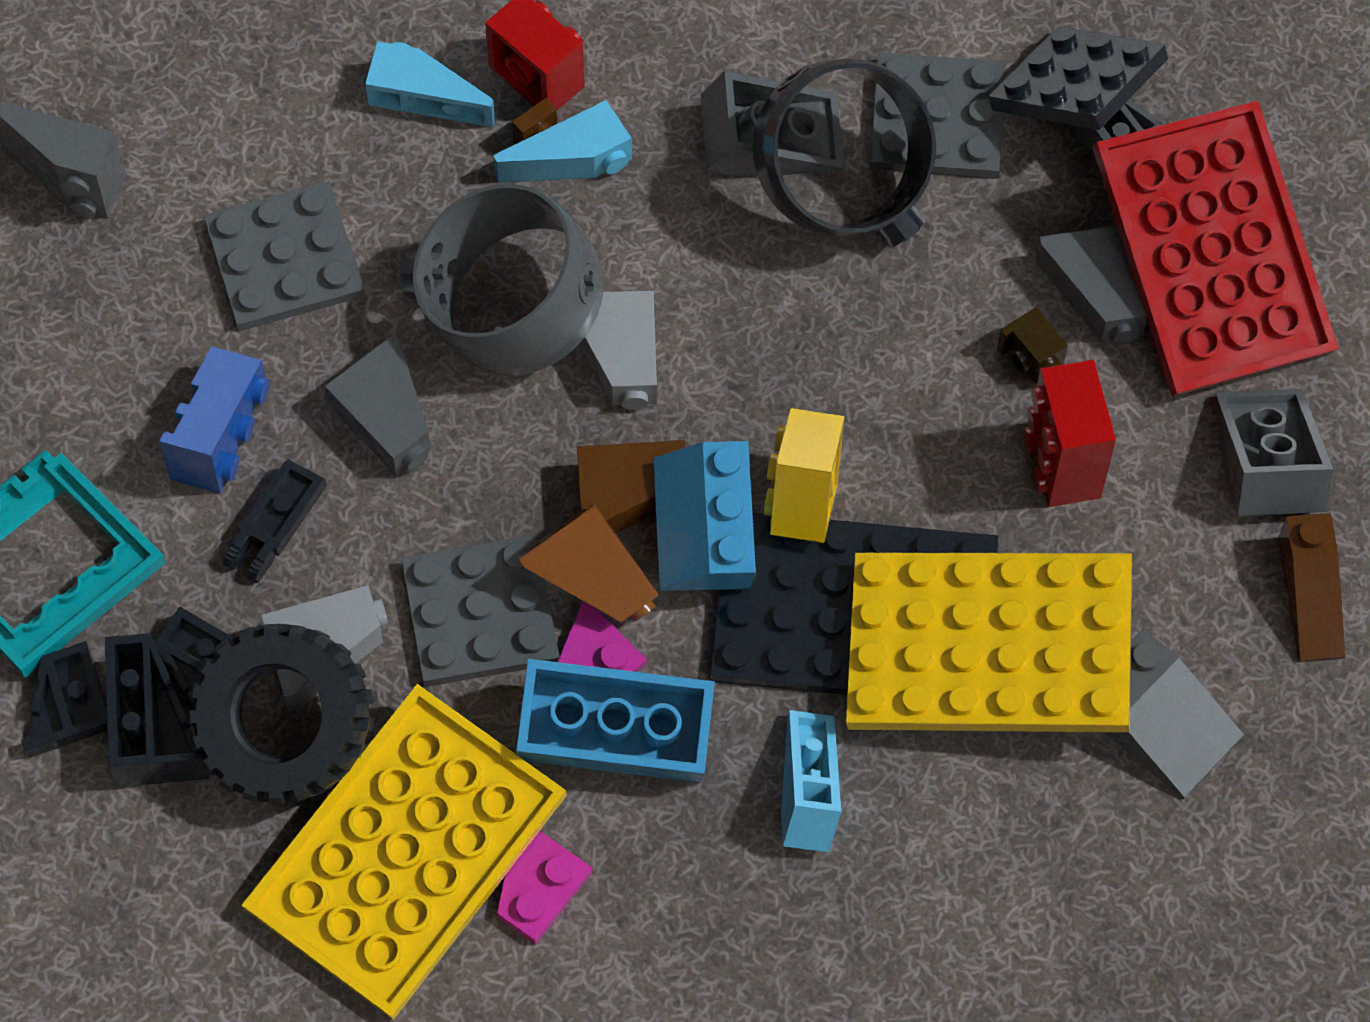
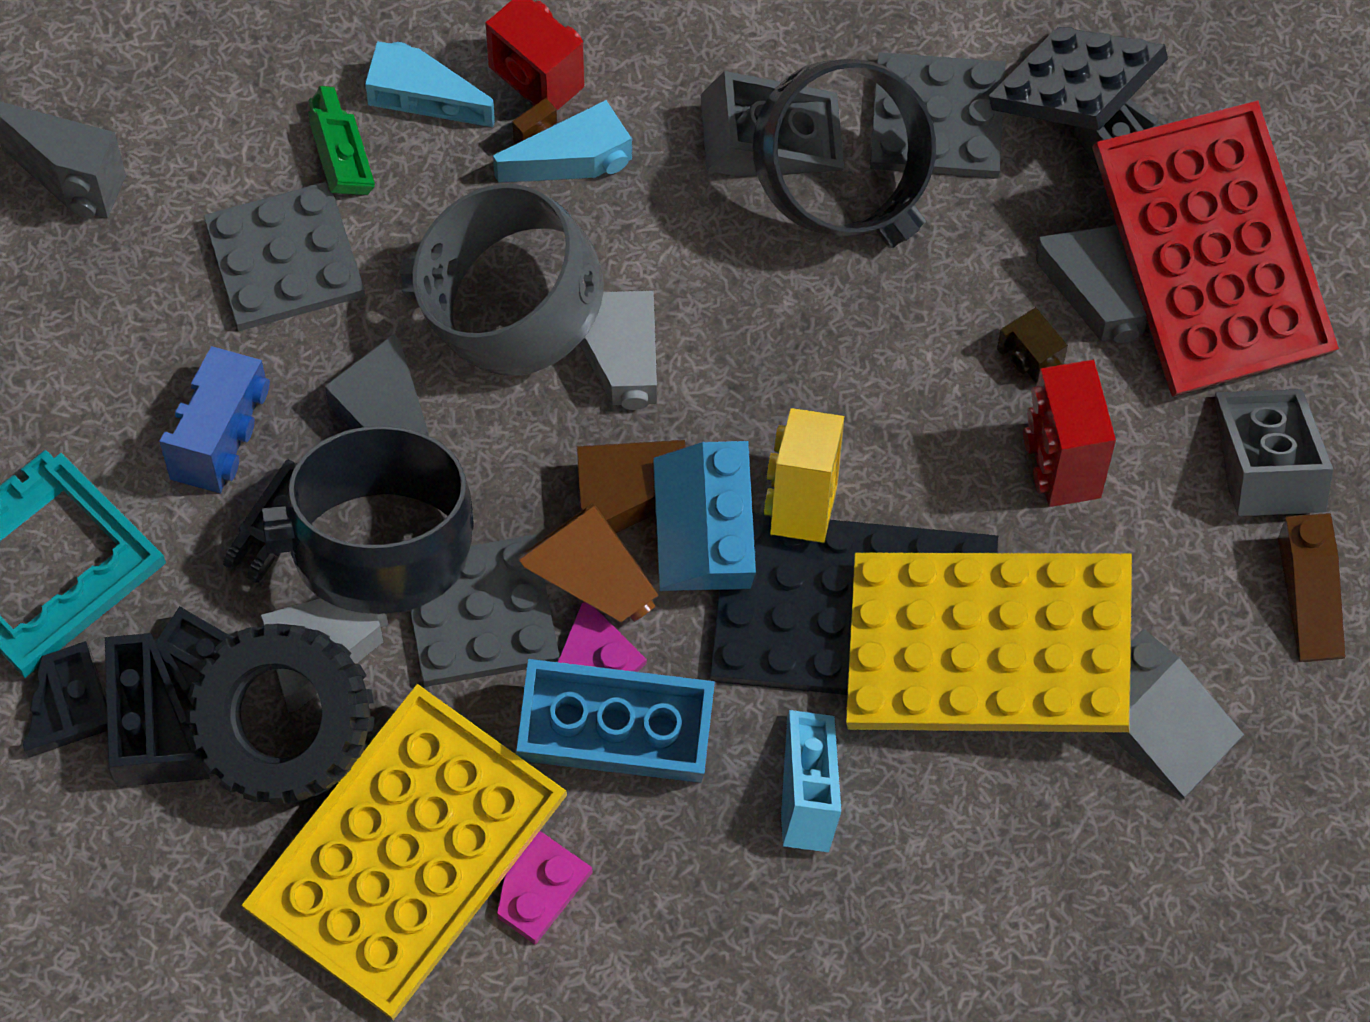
none -> black cylinder [262,426,474,614]
none -> green hinge [308,86,375,195]

